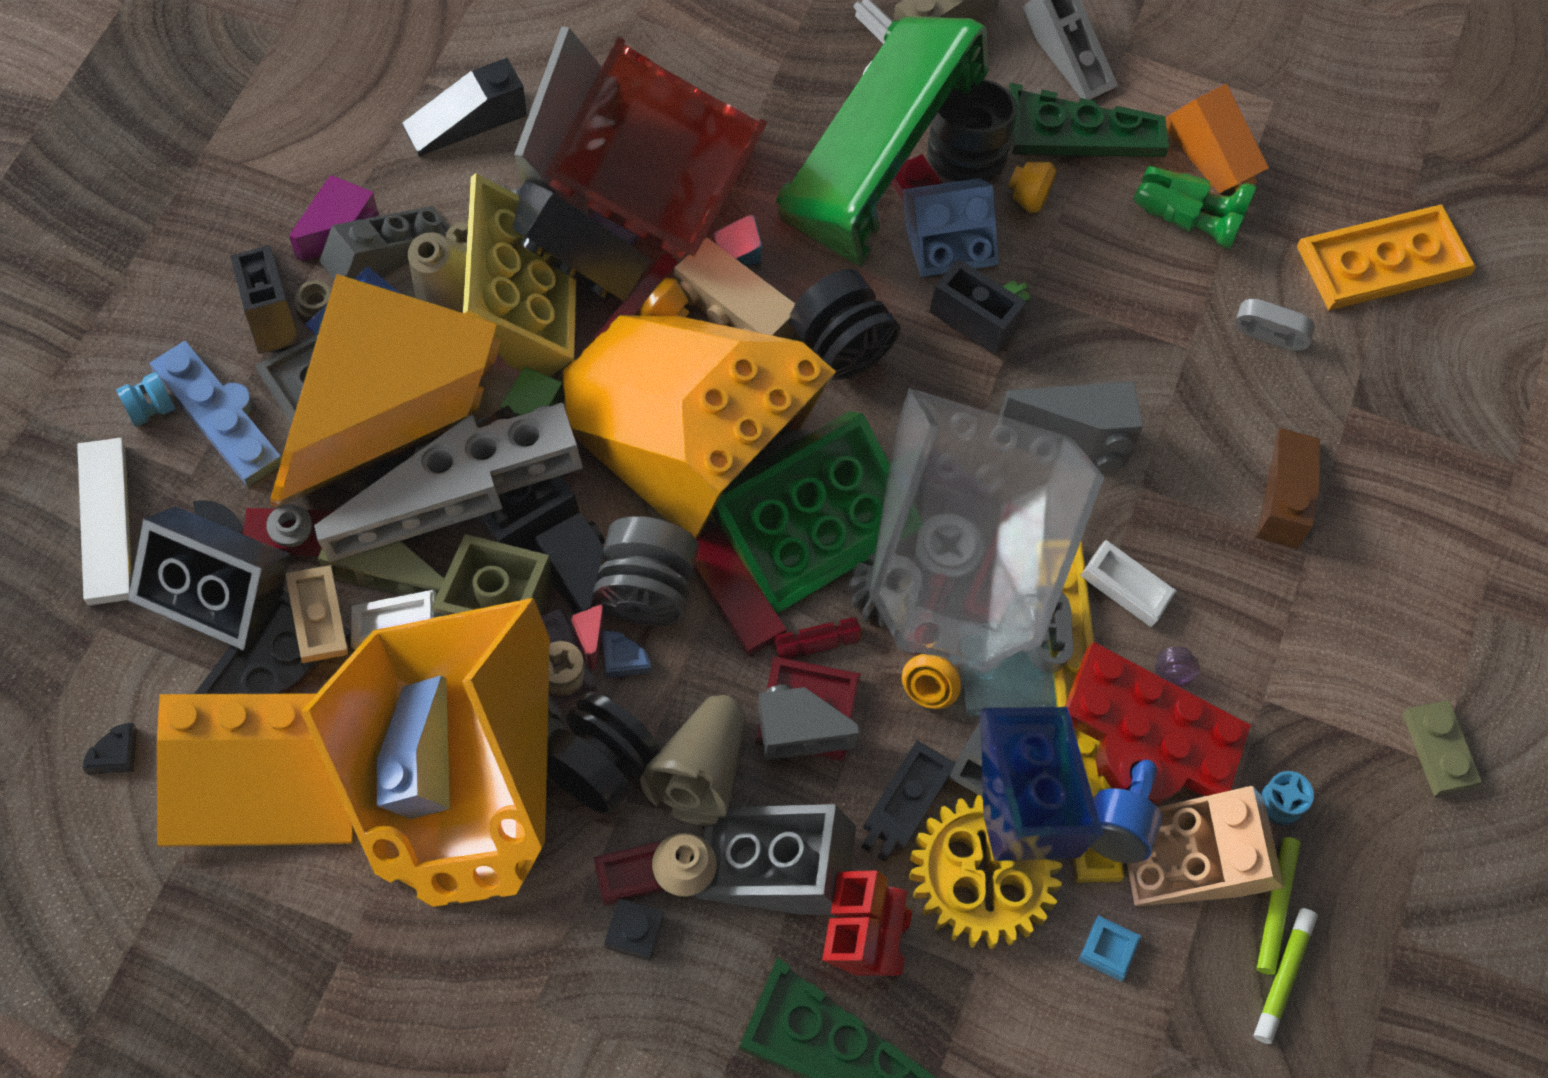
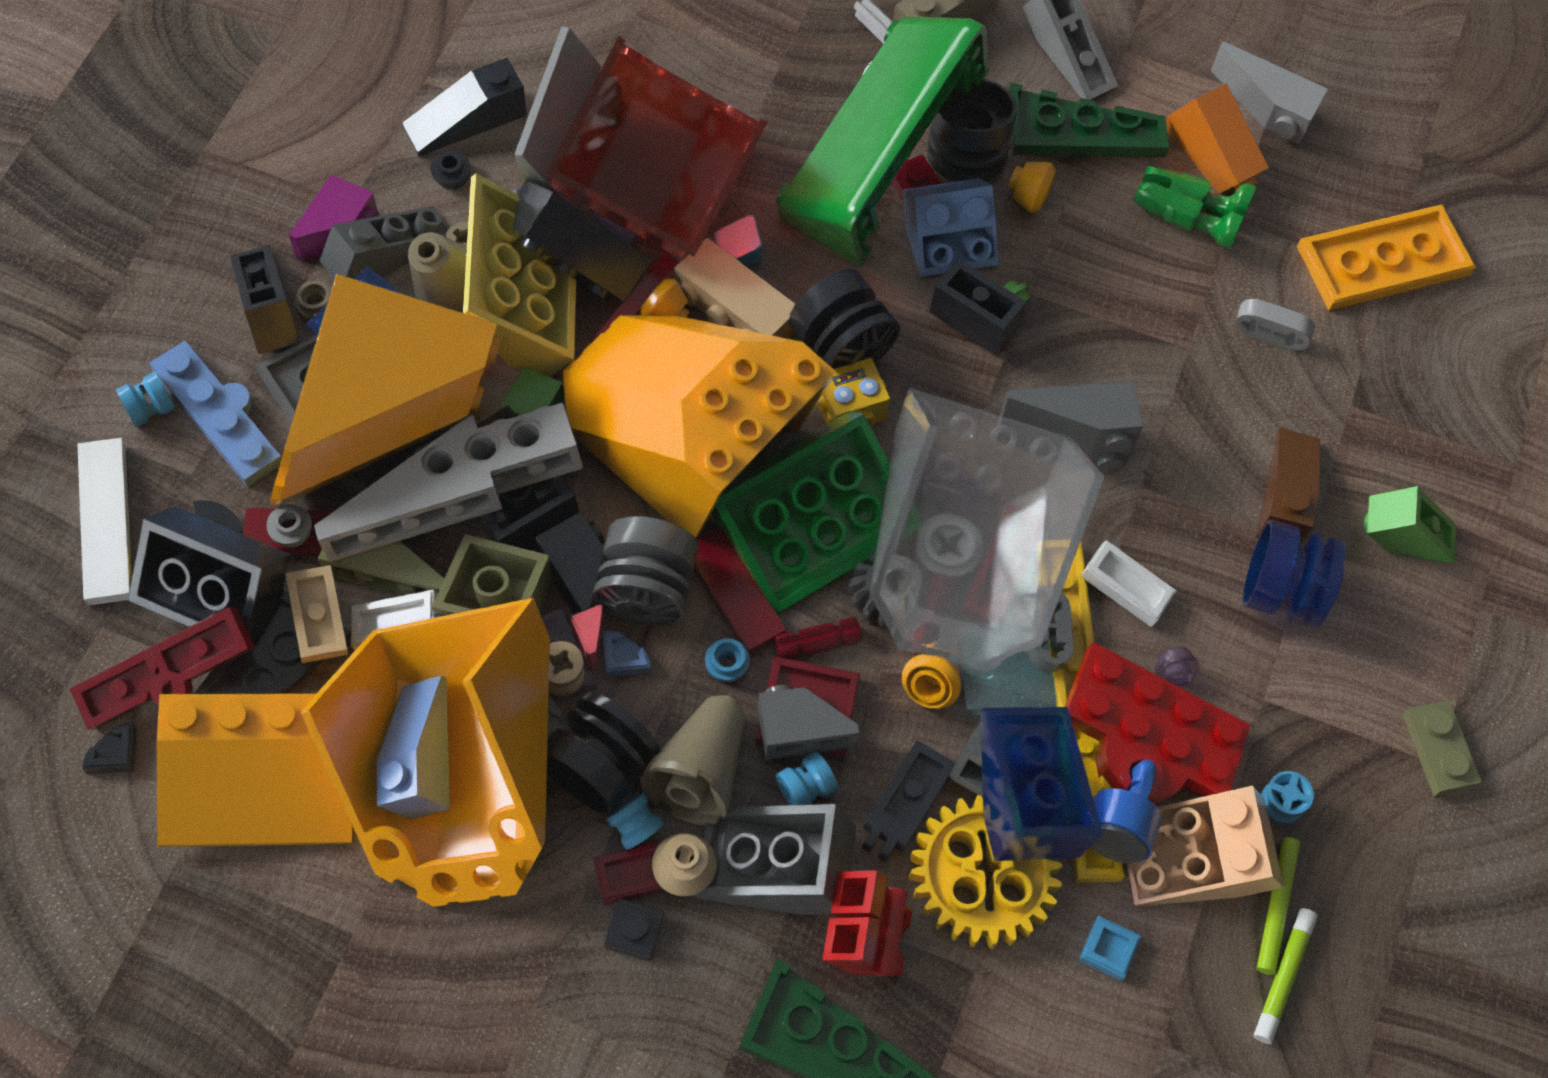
none -> dark red hinge [69,607,255,730]
none -> black plate [430,151,471,189]
none -> dark azure wheel [605,792,664,850]
none -> dark azure plate [705,638,750,682]
none -> dark azure wheel [775,752,839,805]
none -> yellow head [816,358,890,427]
none -> light grey slope [1211,41,1328,144]
none -> clear blue wheel [1242,520,1346,628]
none -> bright green slope [1364,486,1456,563]

